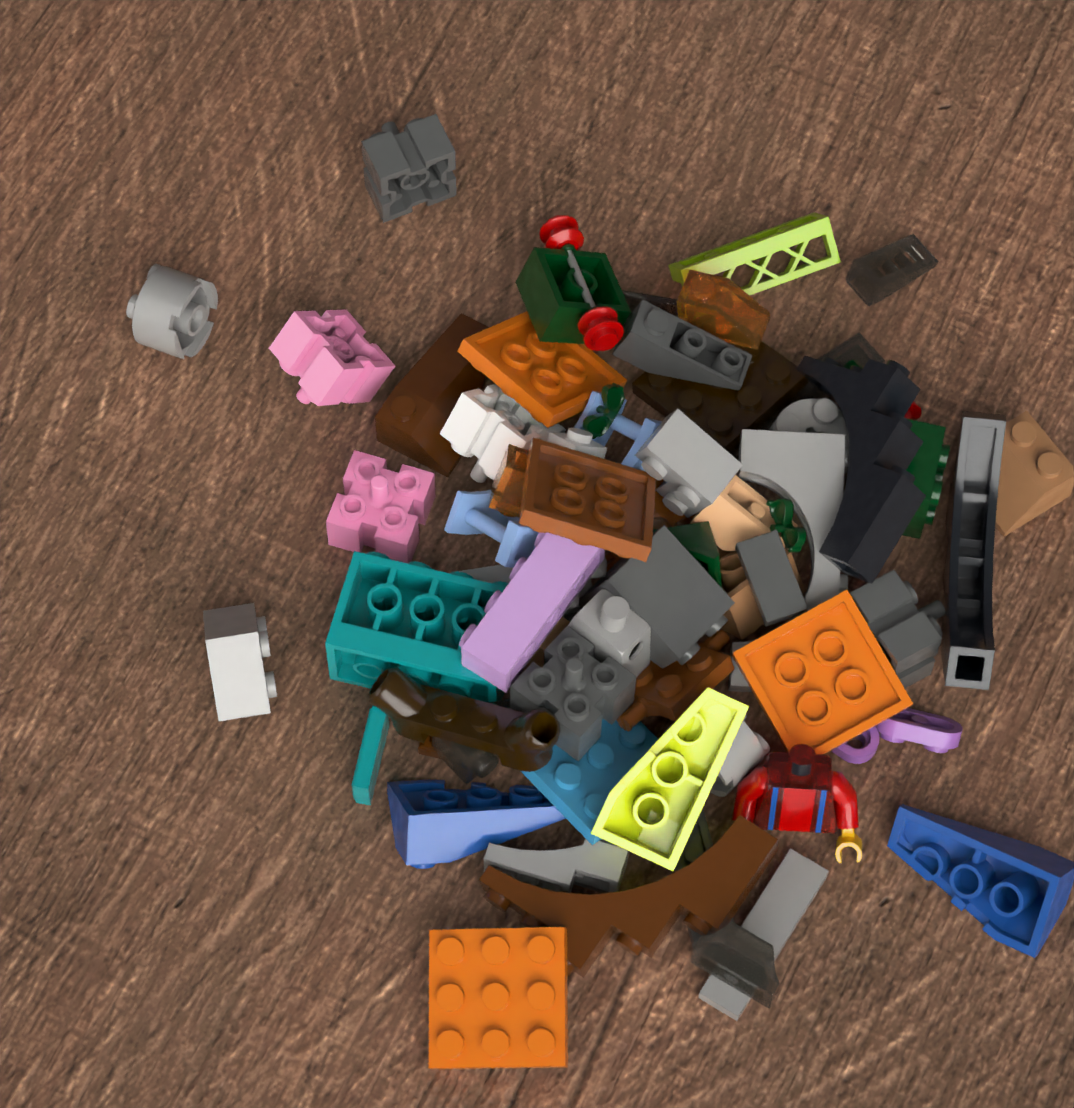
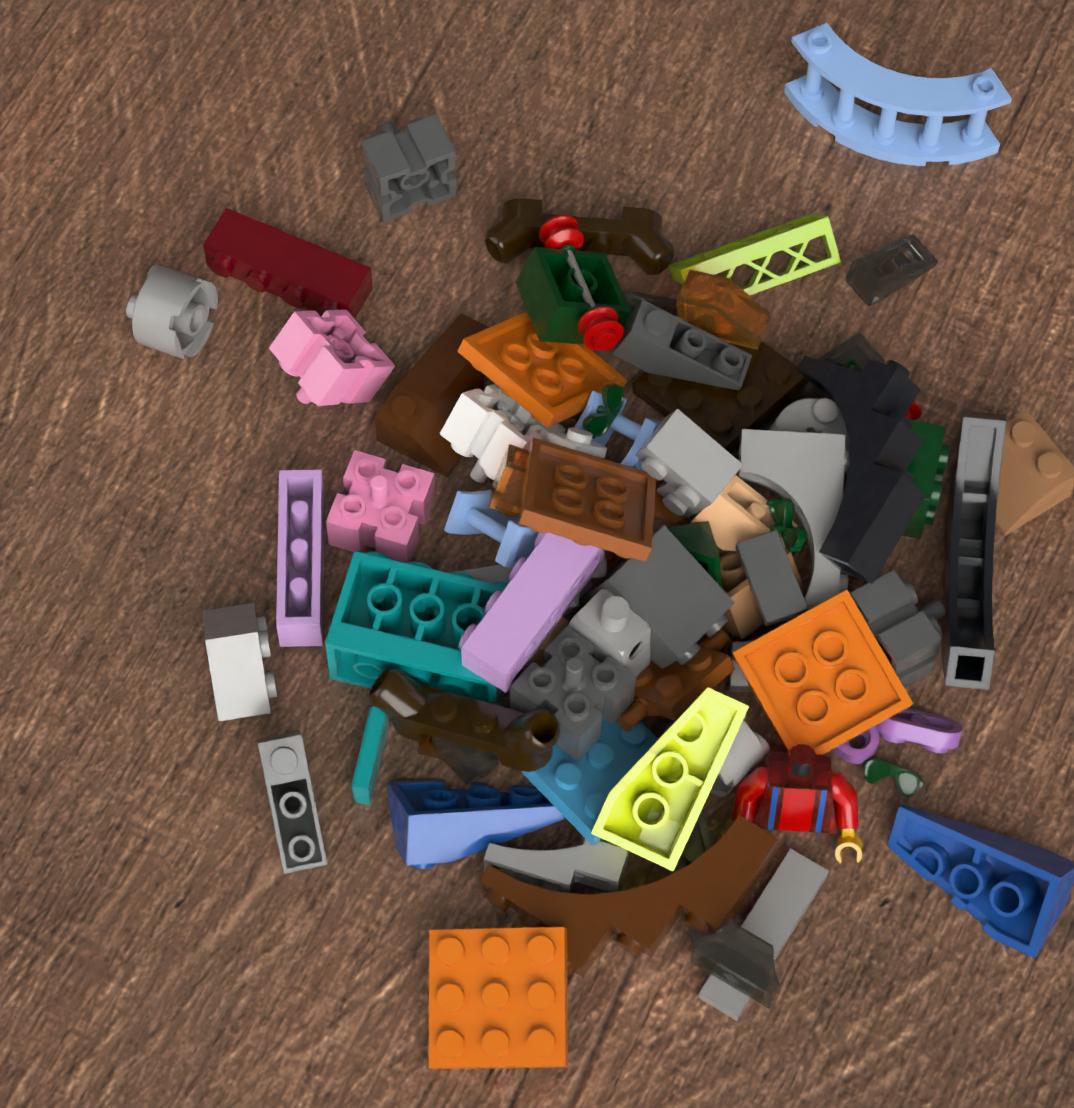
none -> dark red brick [203,208,373,319]
none -> slope [257,730,328,874]
none -> lavender brick [276,470,325,647]
none -> dark brown plate [485,198,674,275]
none -> light blue fence [784,23,1012,166]
none -> dark green piece [864,757,924,798]

